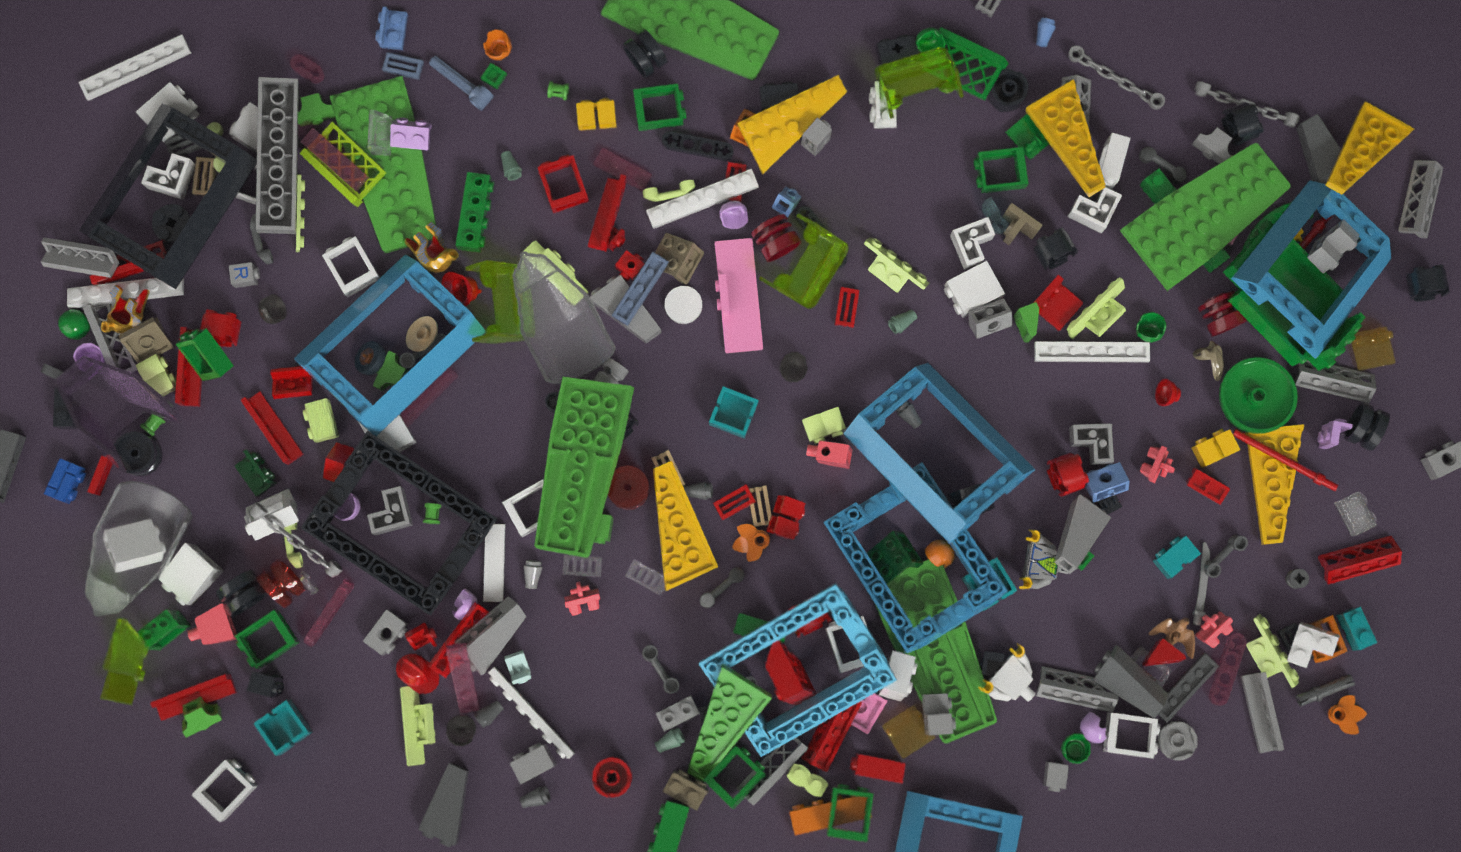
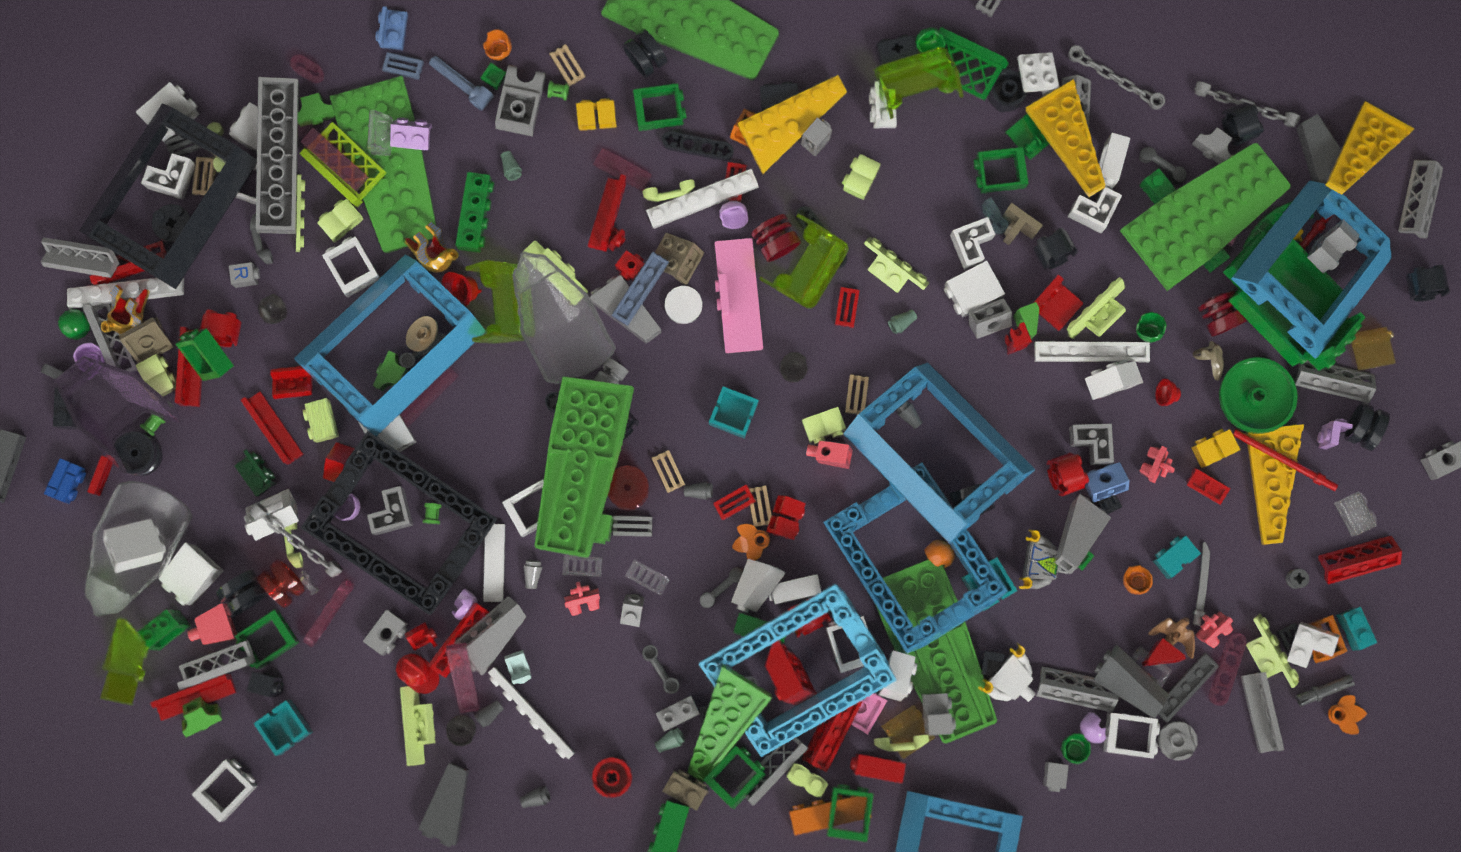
white plate [79,35,191,101] -> none
black wheel [354,341,386,376] -> none
light grey brick [510,743,557,784] -> none
red window [537,155,589,214] -> none
yellow wing [653,461,718,591] -> none
medium blue brick [771,187,802,217] -> none
dark green bracket [867,531,924,584] -> none
medium blue cone [1036,18,1056,47] -> none
dark grey bar [1204,535,1248,578] -> none
none -> light grey fence [177,640,256,690]
none -> yellowish green brick [317,199,363,243]
none -> light grey brick [495,65,545,137]
none -> tan tile [550,44,585,86]
none -> light grey tile [613,516,652,537]
none -> light grey bracket [620,594,645,627]
none -> white slope [731,559,785,613]
none -> white slope [769,574,821,605]
none -> yellowish green brick [842,154,881,200]
none -> tan tile [845,375,869,415]
none -> yellowish green bar [874,735,929,752]
none -> red hinge [1005,322,1032,354]
none -> white bracket [1017,53,1059,96]
none -> white brick [1085,360,1143,400]
none -> orange hair [1123,565,1153,595]

